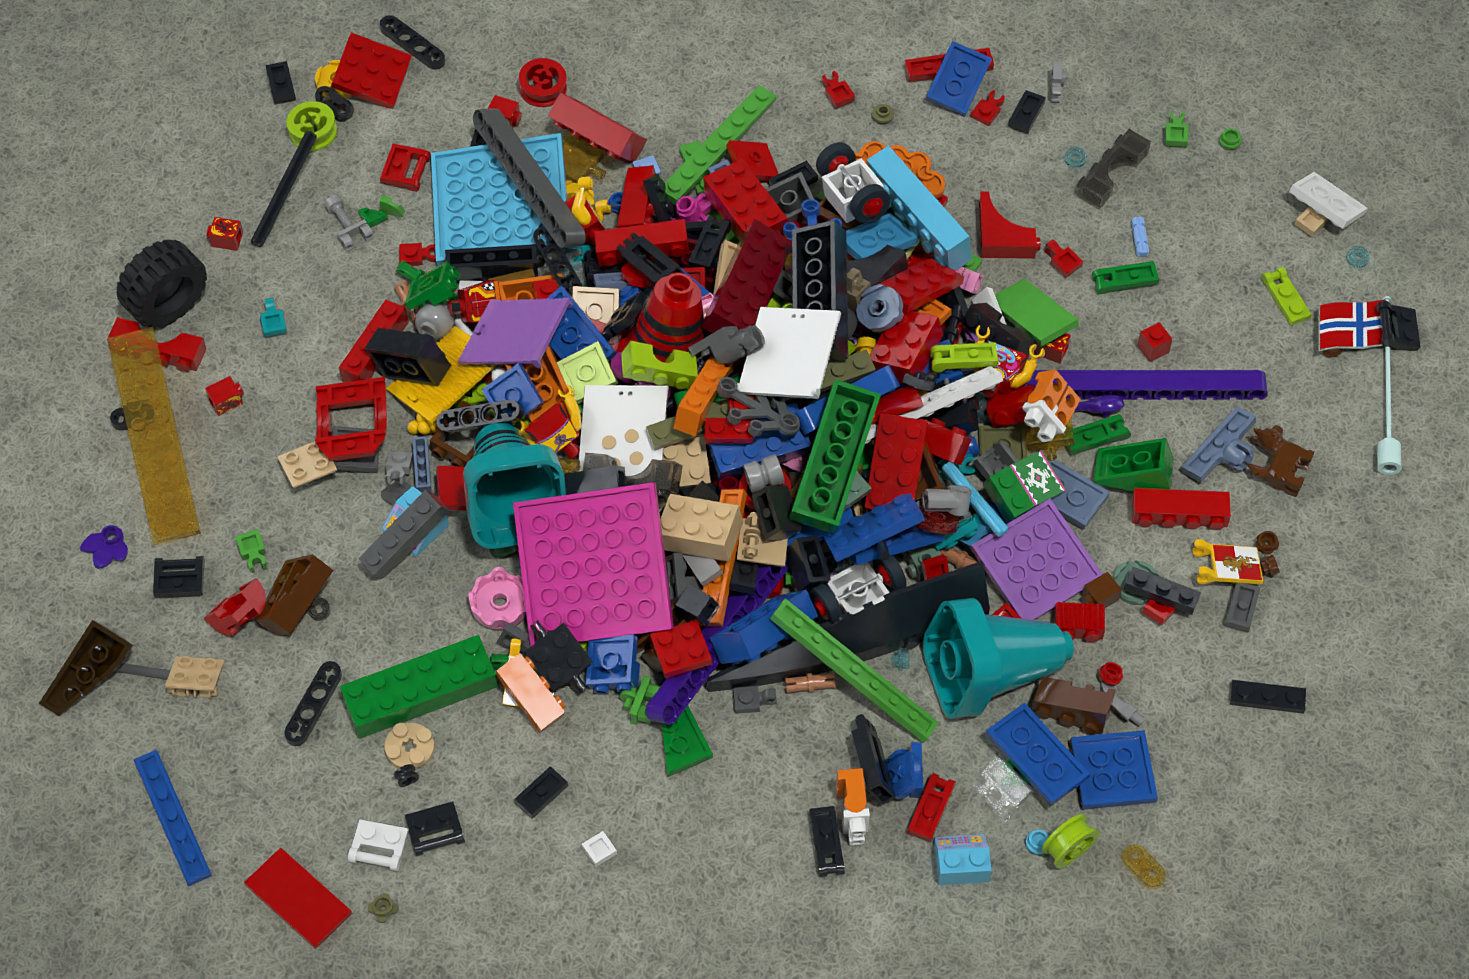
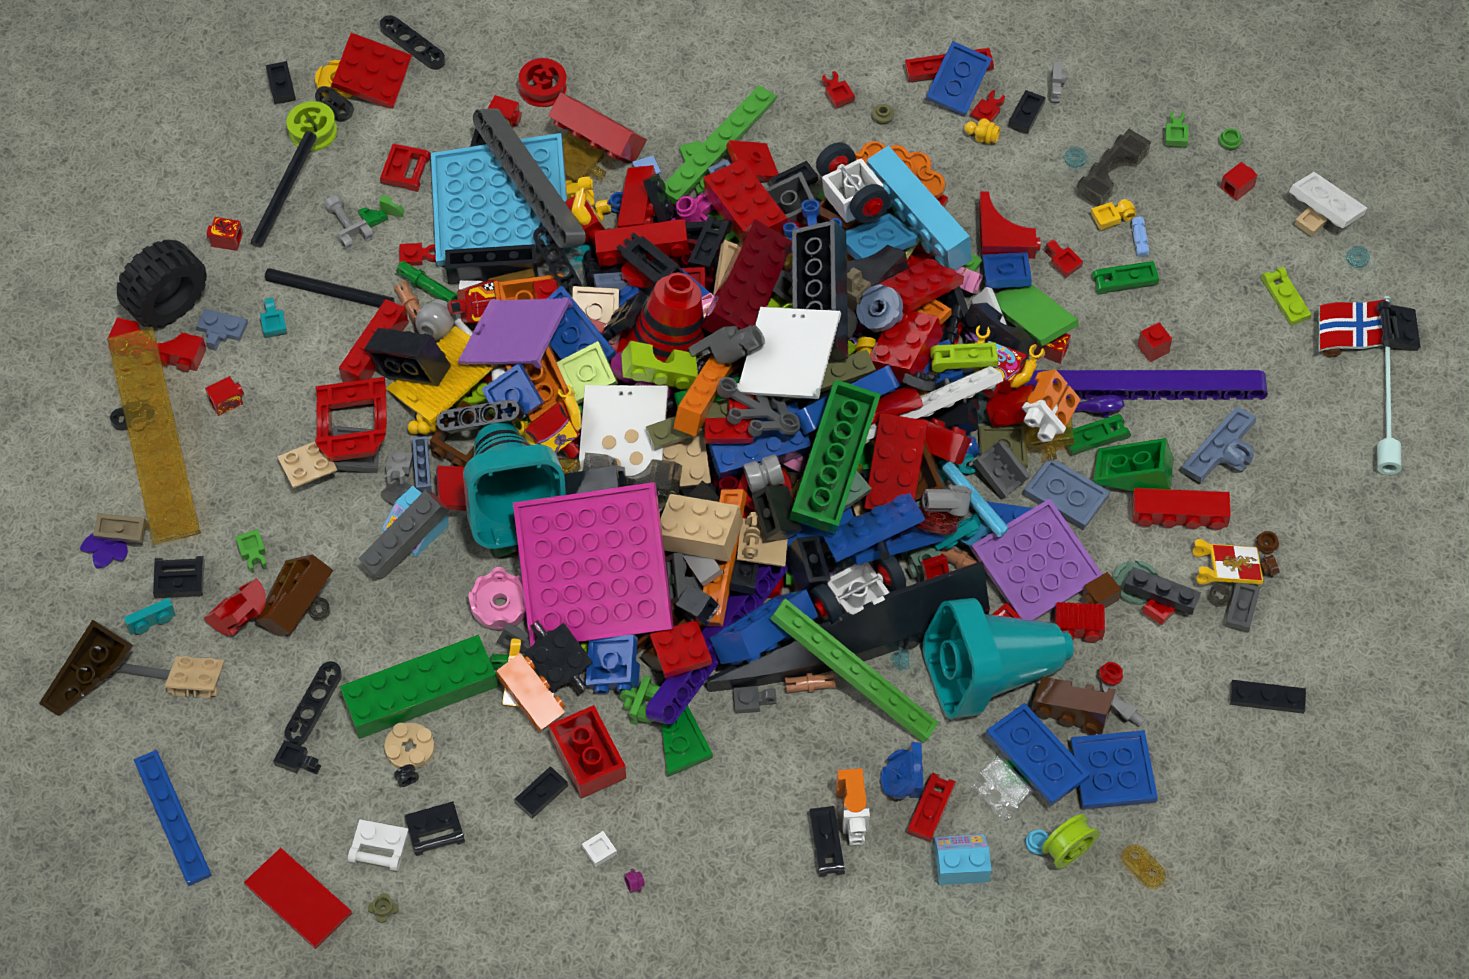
green plate [405,261,460,310] -> none
black hinge [851,714,896,804] -> none
green slope [983,450,1066,524] -> none
reddish brown animal [1248,425,1315,497] -> none
none -> dark tan panel [93,513,150,543]
none -> teal plate [124,597,176,635]
none -> sand blue hinge [196,308,248,351]
none -> black axle [265,268,395,308]
none -> black plate [273,740,321,775]
none -> red brick [549,705,627,799]
none -> magenta plate [624,868,645,893]
none -> yellow piece [964,118,1001,144]
none -> blue plate [982,252,1032,289]
none -> yellow plate [1091,199,1136,230]
none -> clear smoke bush [1208,584,1231,607]
none -> red brick [1220,161,1258,201]

